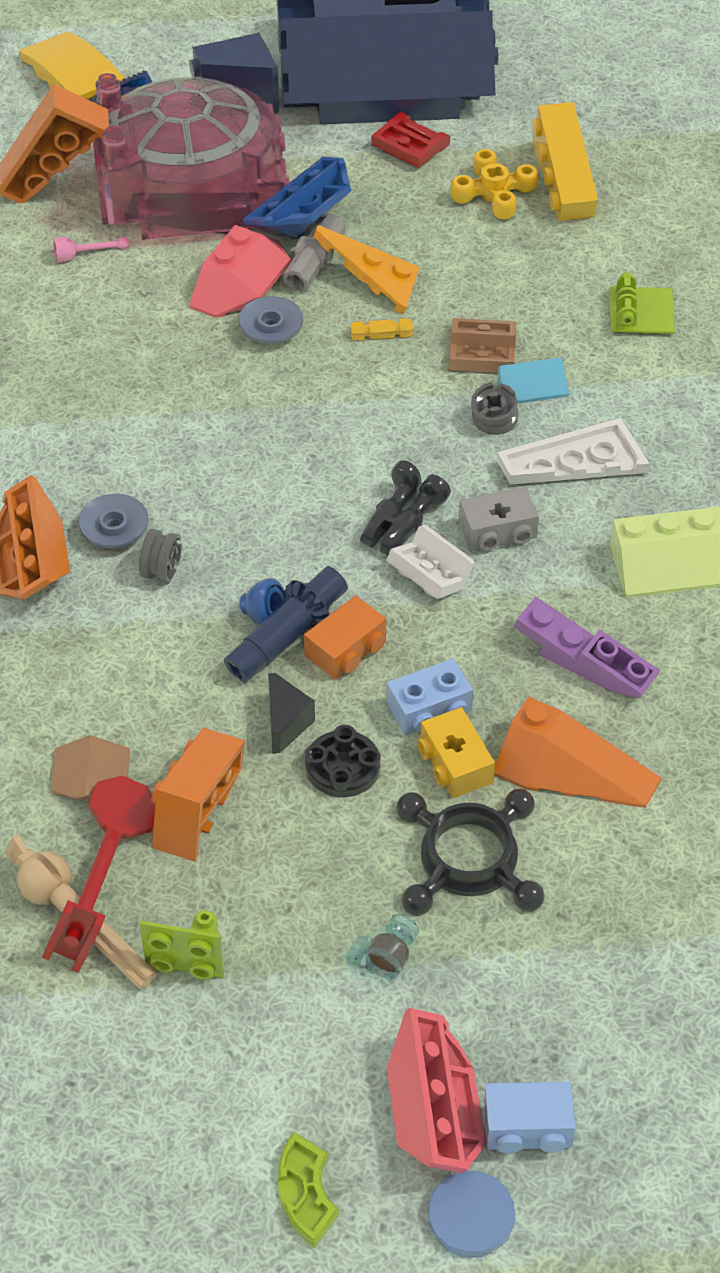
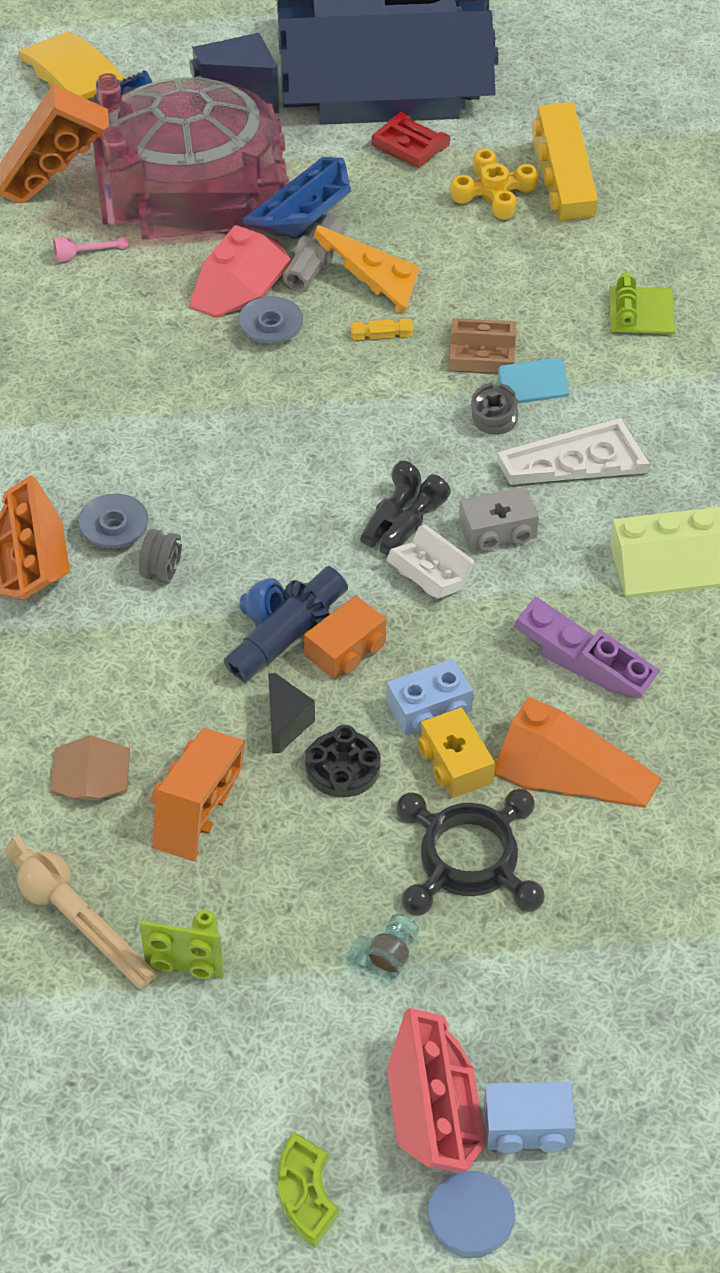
red piece [41,775,156,973] -> none

